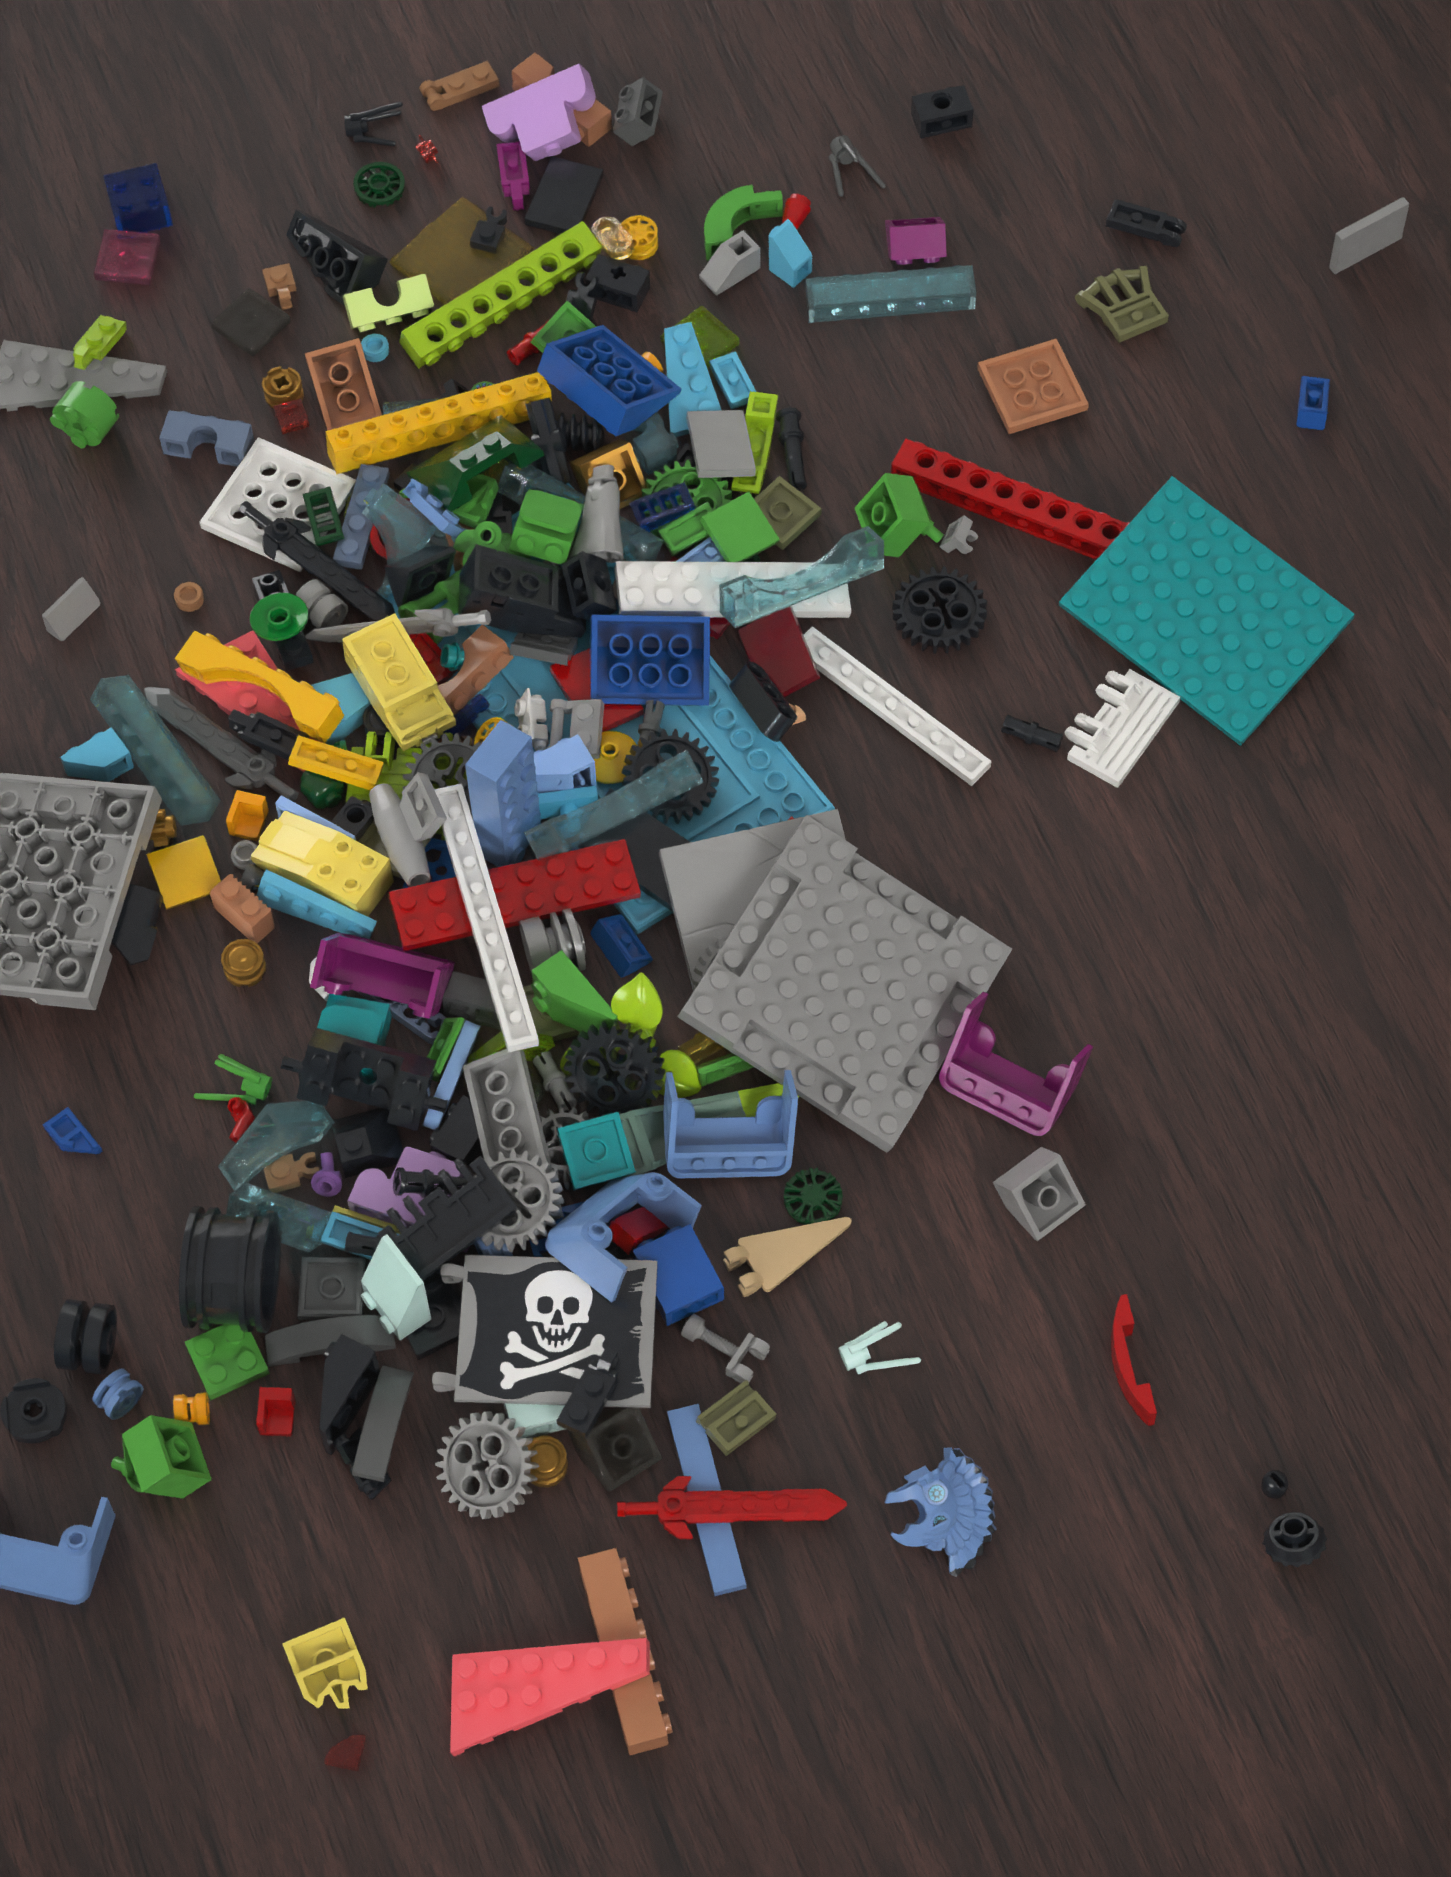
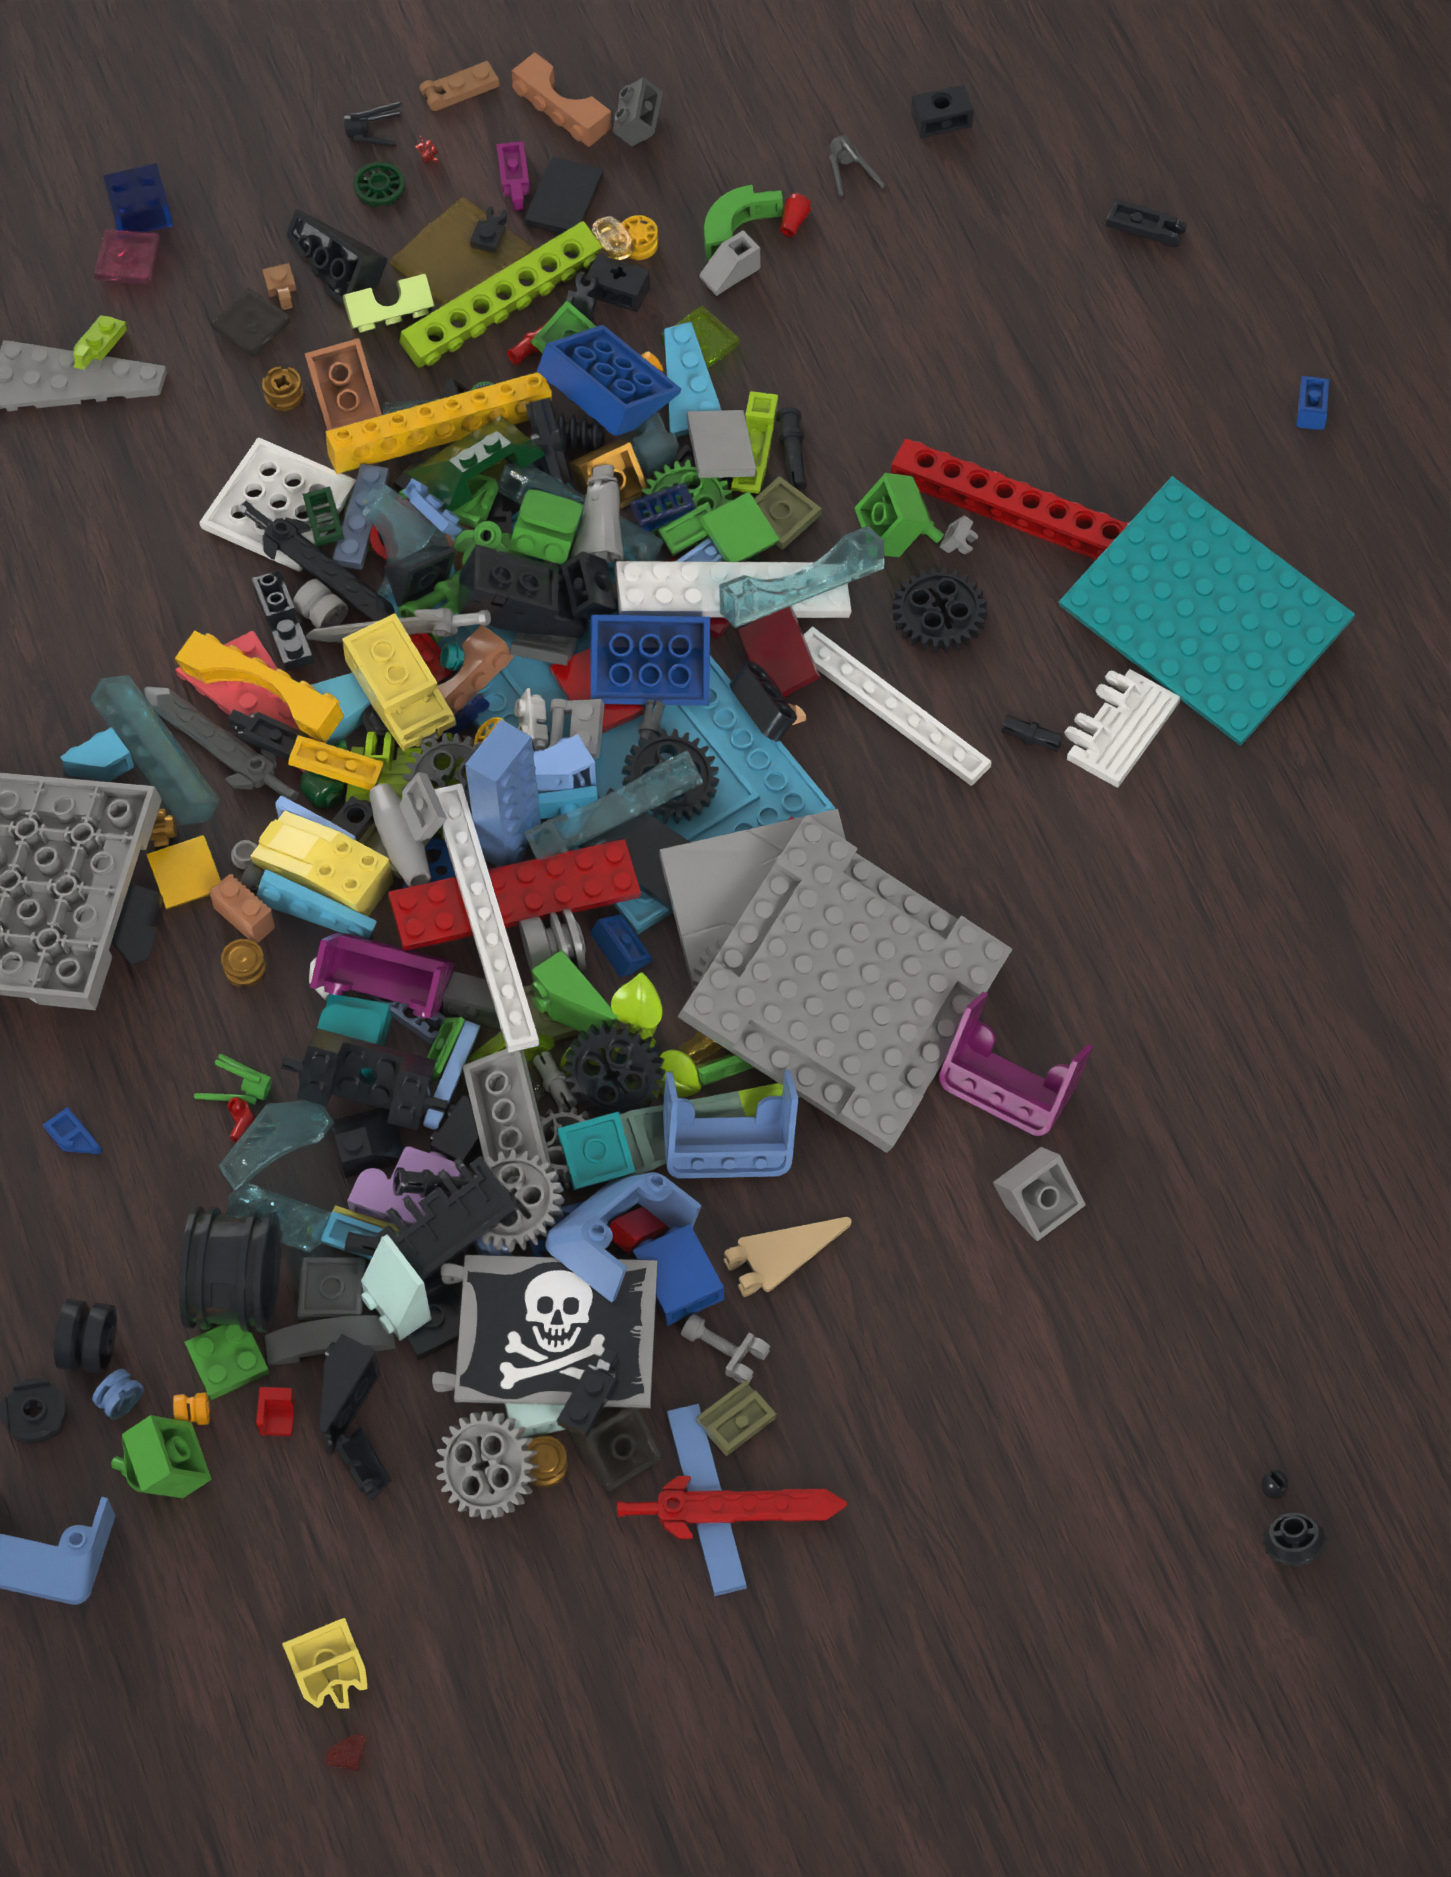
light grey slope [42,577,101,641] -> none
bright green brick [50,381,119,449] -> none
sand blue arch [159,410,254,467] -> none
medium nougat tile [174,582,204,612] -> none
light orange panel [226,790,269,841] -> none
green dish [250,593,309,641] -> none
medium nougat plate [262,1152,319,1194] -> none
clear red plate [273,398,310,435] -> none
medium lavender plate [311,1152,342,1197] -> none
dark grey slope [352,1366,414,1482] -> none
medium azure tile [361,334,389,362] -> none
coral wing [450,1638,650,1757] -> none
lavender brick [482,64,596,161] -> none
nougat brick [578,1548,673,1756] -> none
yellow dish [594,731,637,784] -> none
medium azure plate [709,352,756,409] -> none
medium azure slope [768,219,812,288] -> none
dark green wheel [784,1168,843,1225] -> none
clear light blue brick [805,265,976,323] -> none
light aqua plant [838,1321,921,1375] -> none
magenta slope [885,217,947,265] -> none
medium blue piece [885,1447,997,1577] -> none
nougat plate [977,338,1089,434] -> none
olive plate [1075,266,1169,343] -> none
red slope [1111,1294,1157,1426] -> none
light grey tile [1329,197,1410,274] -> none

